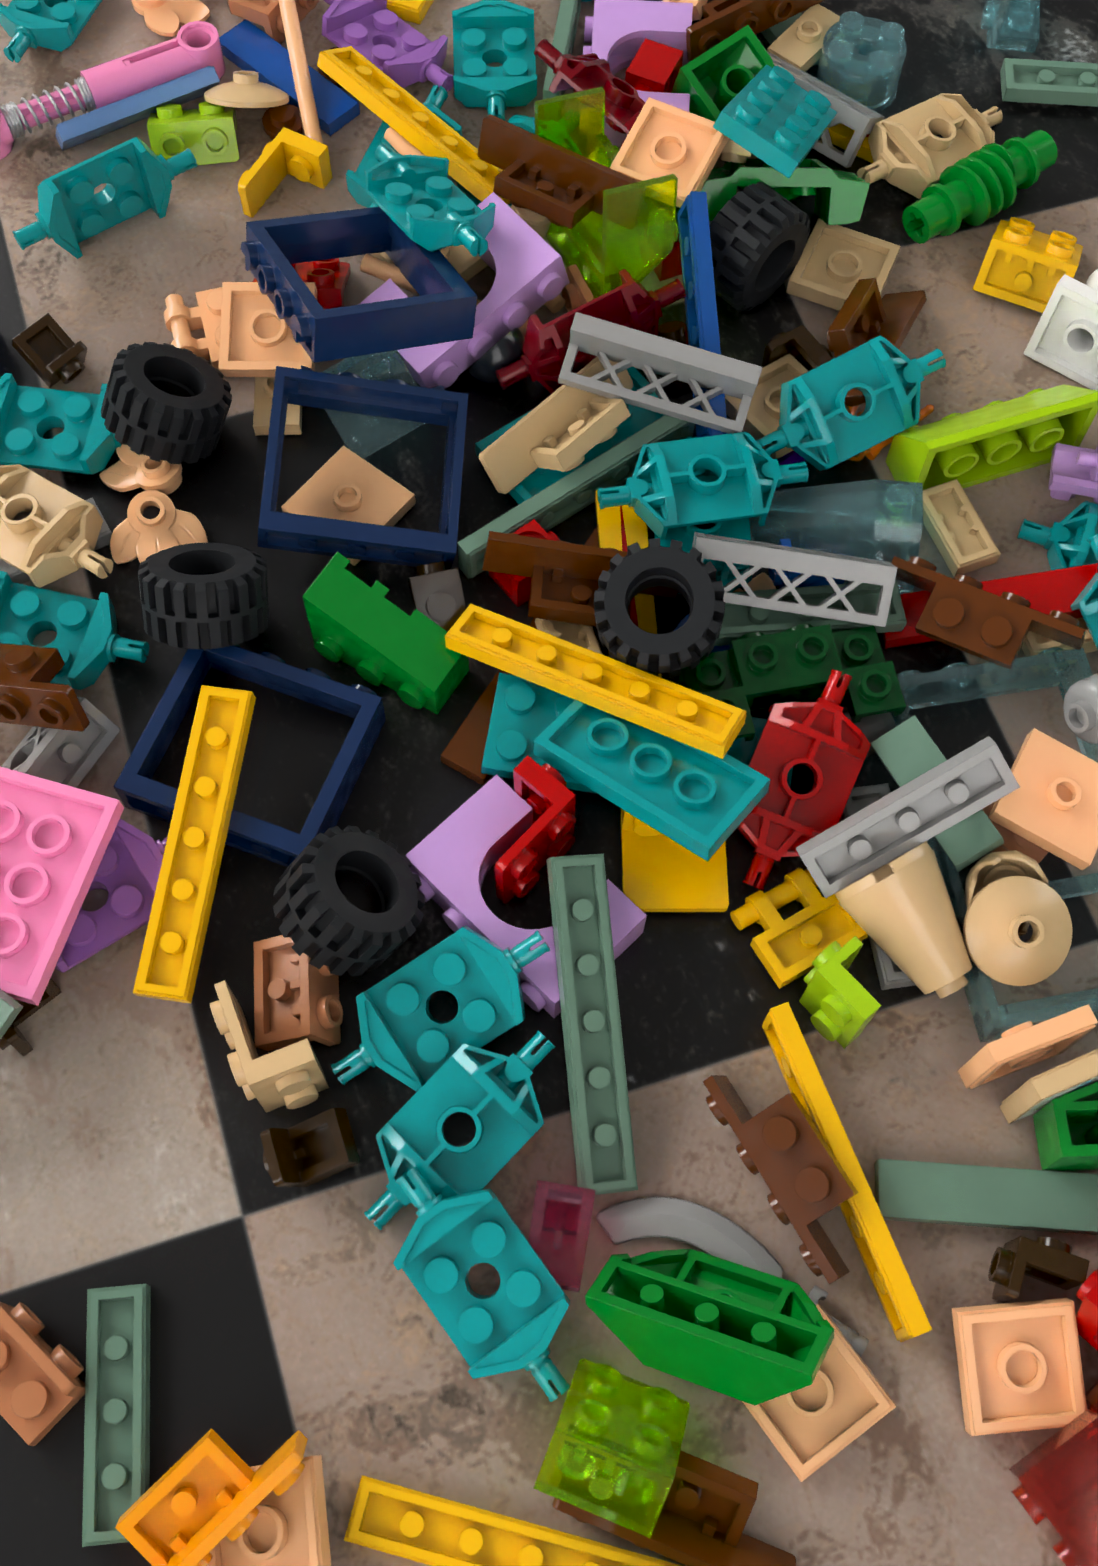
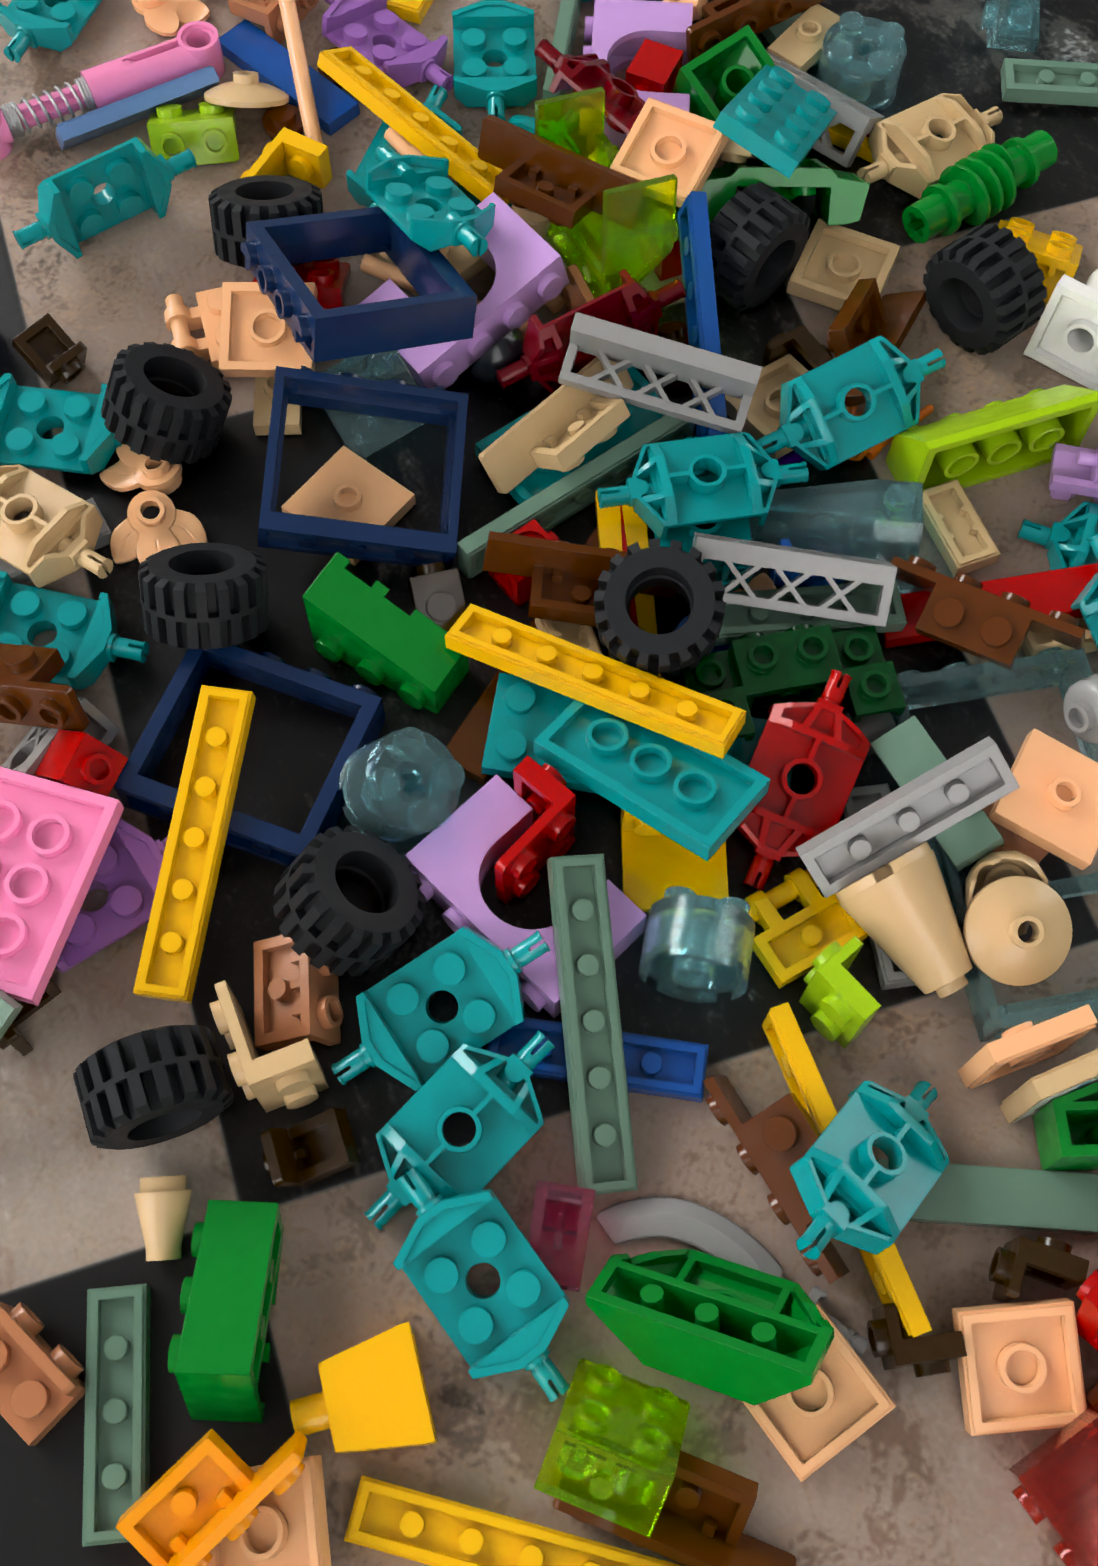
none -> red brick [34,729,128,797]
none -> black tyre [73,1025,234,1150]
none -> tan cone [134,1175,192,1261]
none -> green wedge [168,1199,284,1423]
none -> black tyre [208,175,323,268]
none -> yellow torso [290,1322,438,1454]
none -> clear light blue brick [339,727,465,842]
none -> blue tile [487,1017,709,1103]
none -> clear light blue brick [638,886,756,1003]
none -> teal plate [789,1081,949,1260]
none -> dark brown bracket [867,1303,967,1378]
none -> black tyre [923,223,1047,355]

